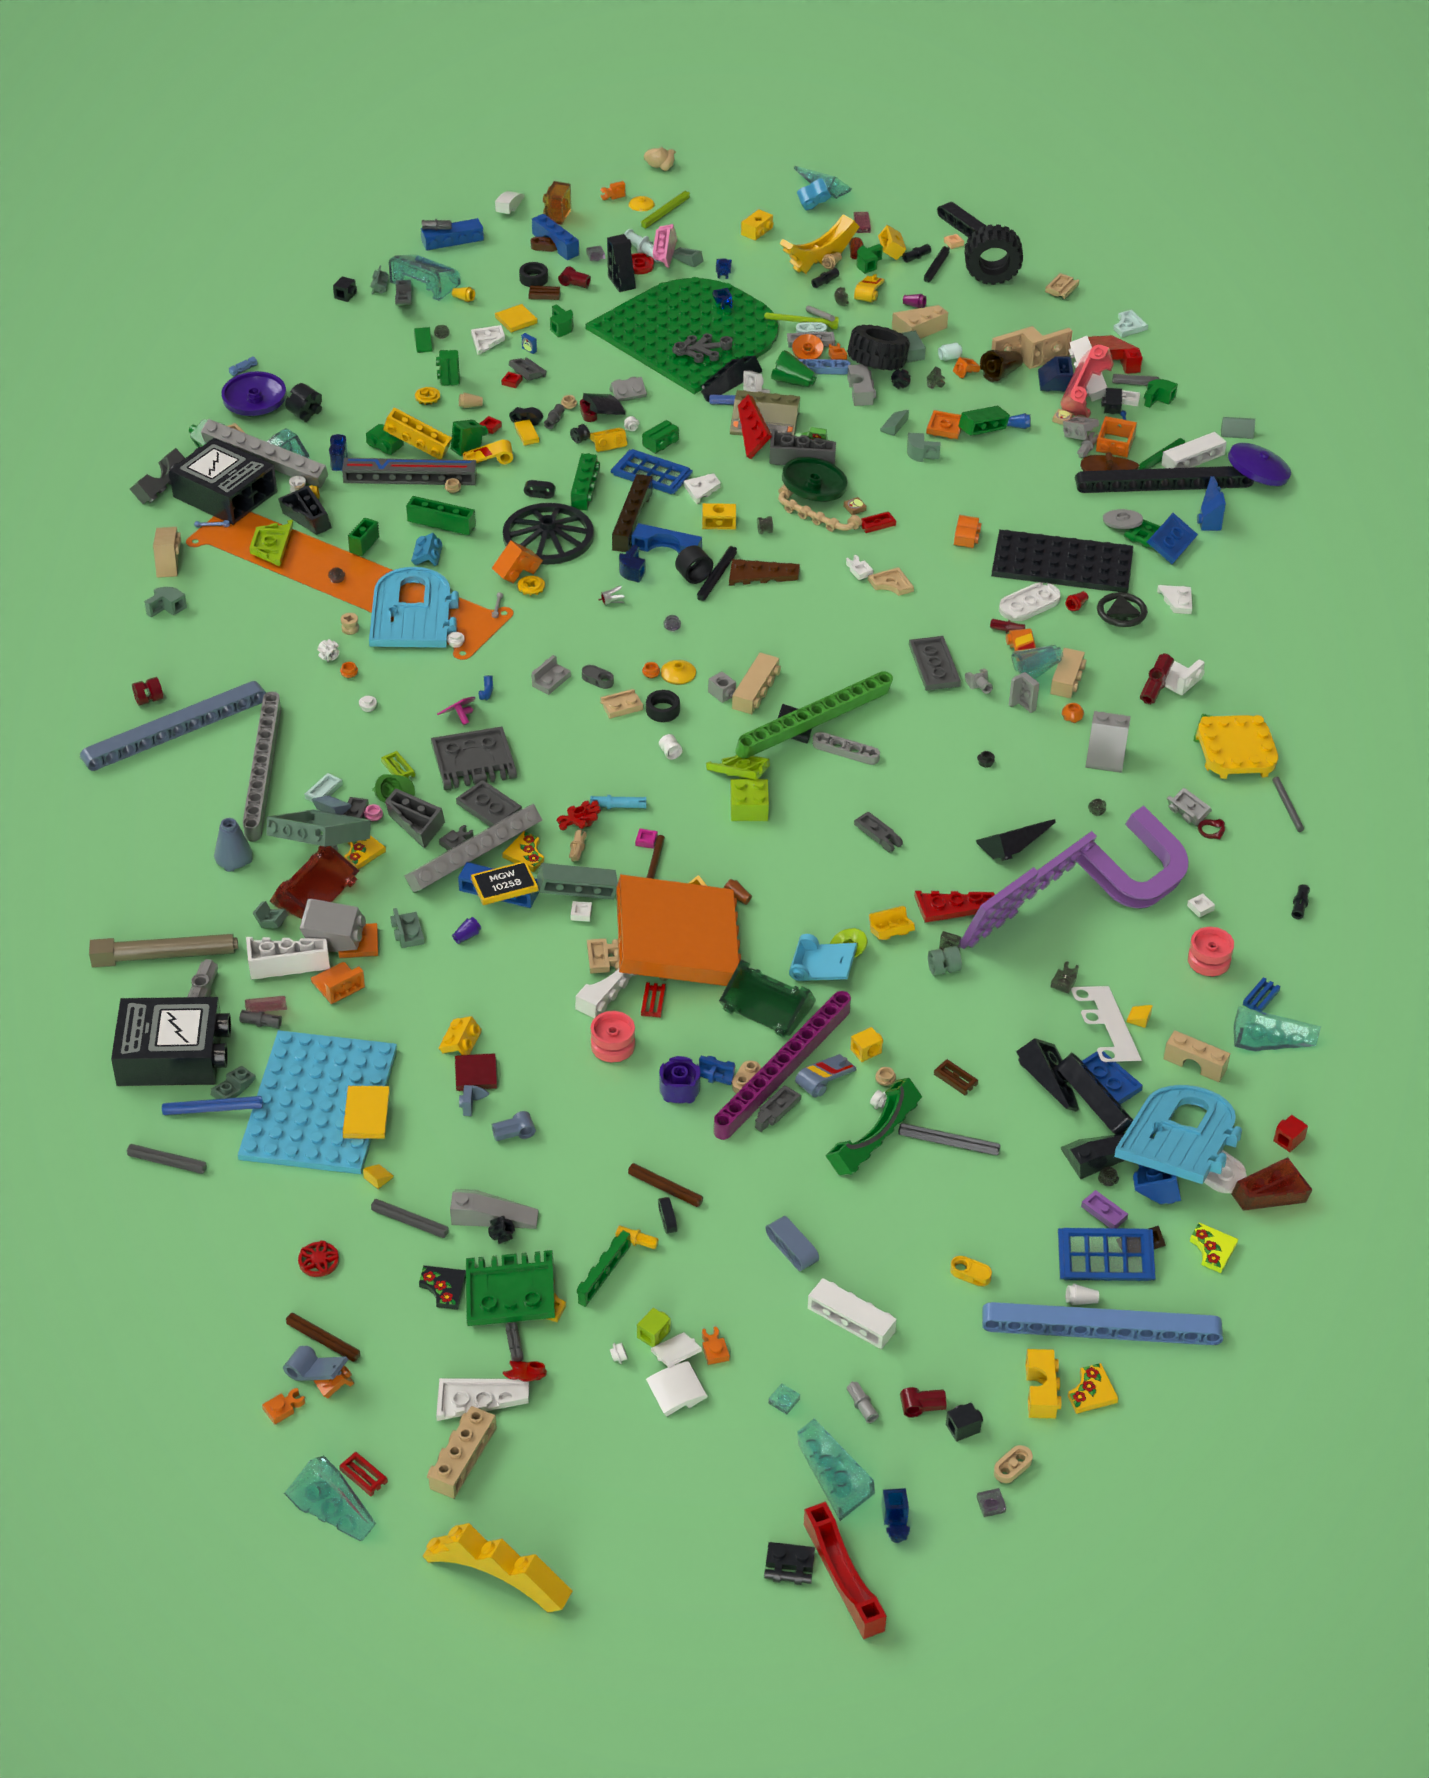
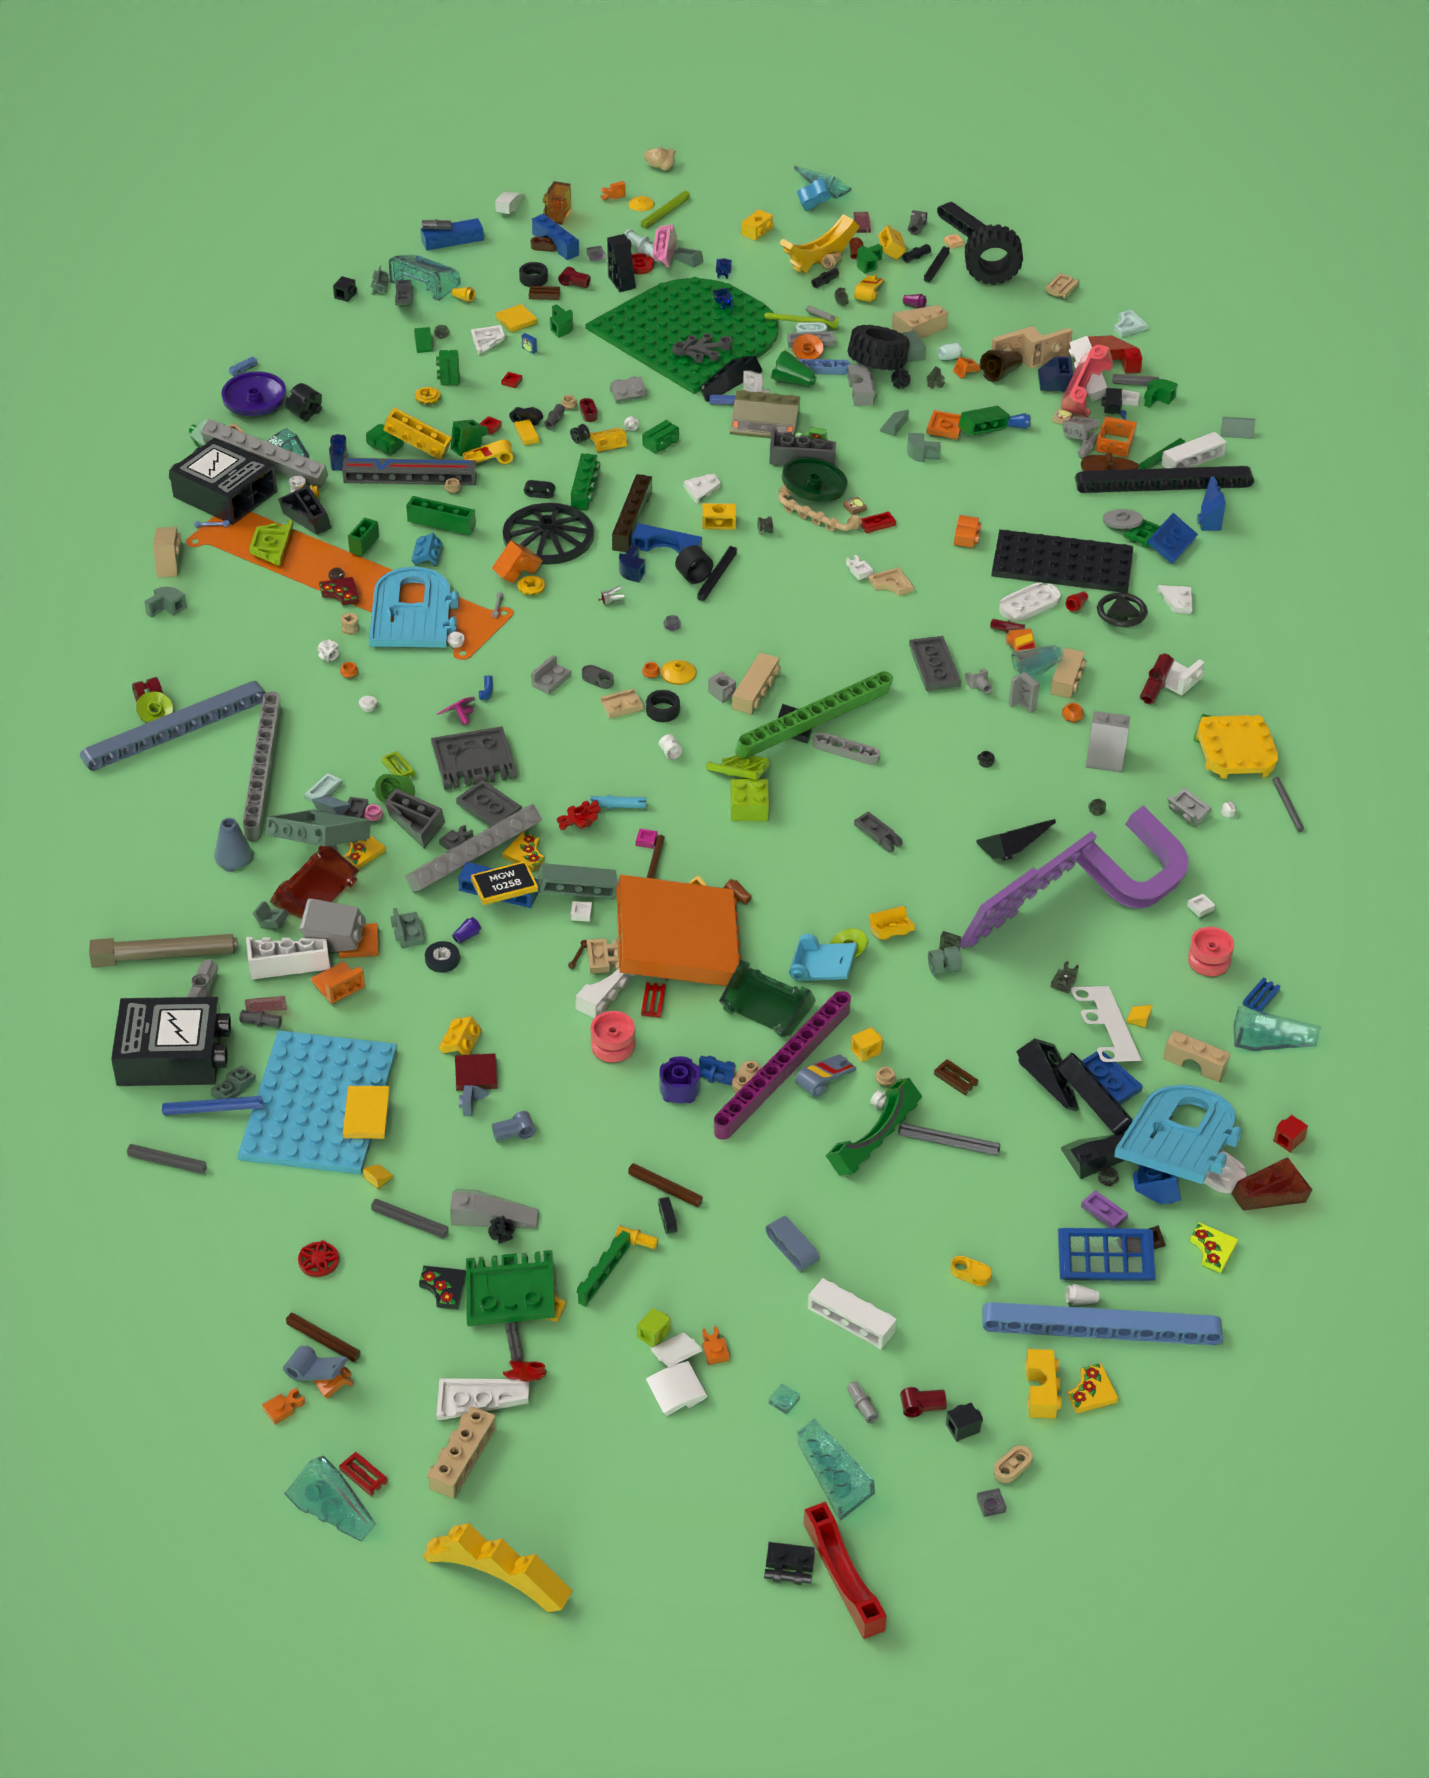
dark grey arch [130,448,185,504] -> none
tan cone [459,392,483,408] -> none
dark grey plate [509,357,547,380] -> none
tan axle [569,830,587,862] -> none
black slope [583,393,625,415] -> none
white plate [610,1342,628,1364] -> none
blue piece [611,449,693,494] -> none
reddish brown wing [729,559,800,586] -> none
red wing [738,394,772,459] -> none
dark grey hinge [755,1085,801,1132] -> none
orange plate [828,343,847,360] -> none
clear blue brick [881,1488,910,1543] -> none
red wing [914,891,995,923] -> none
dark red piece [1198,819,1225,839] -> none
dark purple dish [1228,443,1291,486] -> none
black pin [1291,884,1310,919] -> none
none -> lime dish [136,692,173,723]
none -> dark red tile [319,577,359,605]
none -> black bush [424,941,460,973]
none -> reddish brown hinge [568,940,587,969]
none -> dark grey piece [908,210,928,235]
none -> white hinge [1221,801,1236,818]

